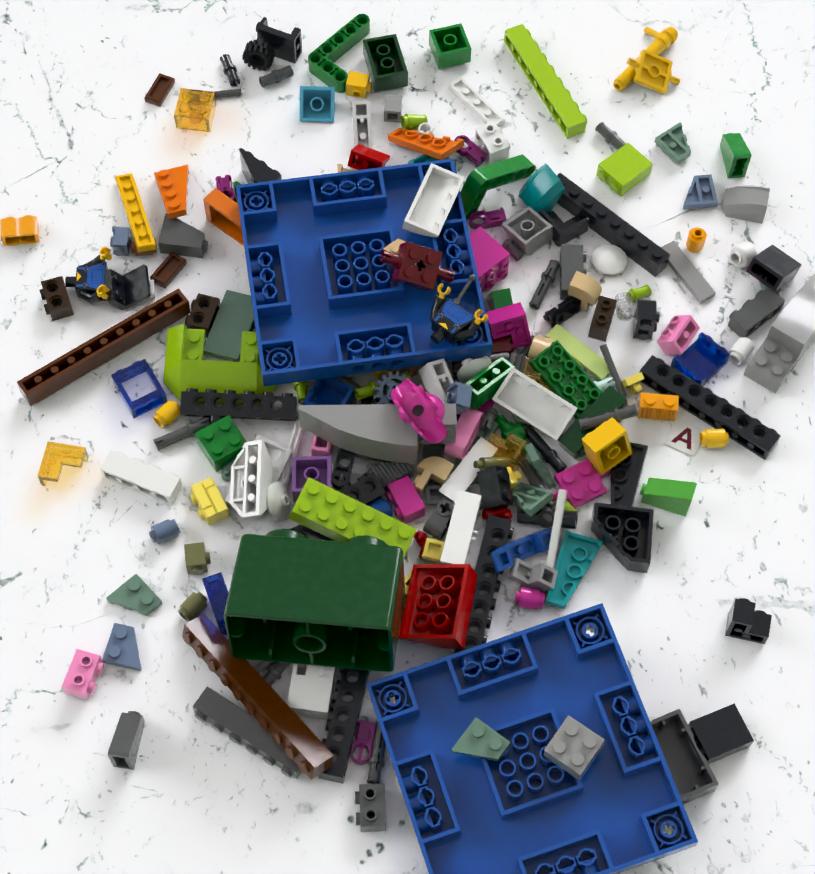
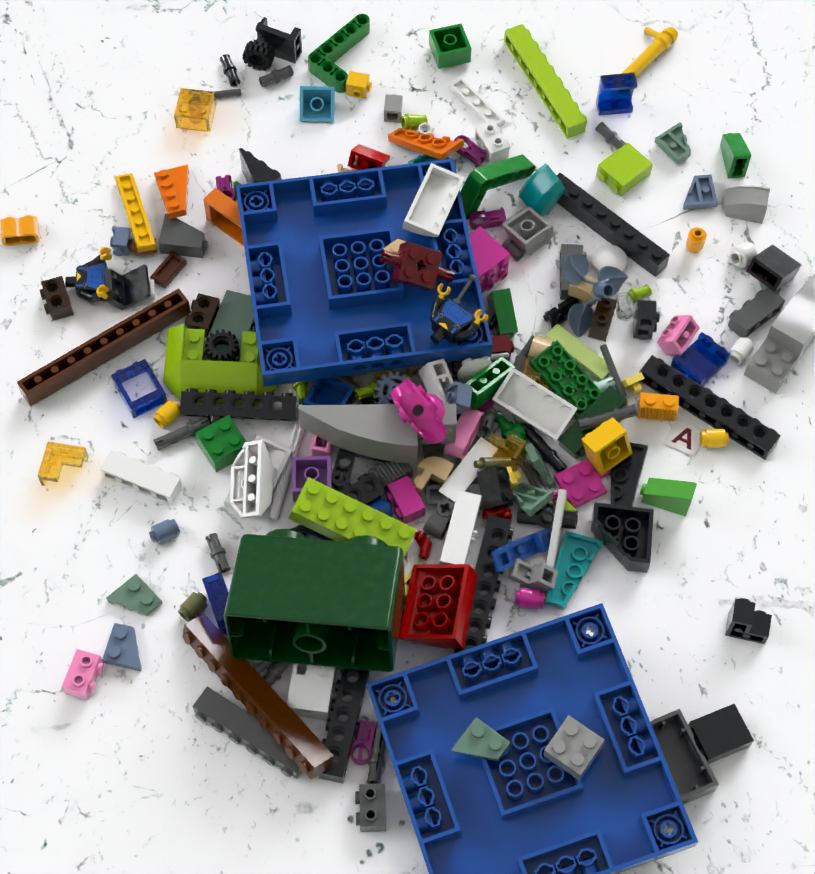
dark grey slope [107,711,145,770] -> none
reddish brown tile [144,73,175,107] -> none
olive brick [184,542,211,575] -> none
light yellow brick [189,477,229,526] -> none
sand green arm [221,458,236,482] -> none
white dish [266,482,291,521] -> none
white slope [352,101,373,149] -> none
dark green brick [363,34,408,92] -> none
light yellow tile [422,538,445,563] -> none
dark pink panel [486,302,532,349] -> none
dark grey pin [529,260,560,310] -> none
black panel [539,209,590,247] -> none
yellow plate [626,49,680,94] -> none
light grey tile [661,241,716,304] -> none
none -> black tyre [204,329,240,362]
none -> dark grey pin [205,533,231,574]
none -> sand blue plant [563,253,628,337]
none -> clear blue panel [596,72,637,116]

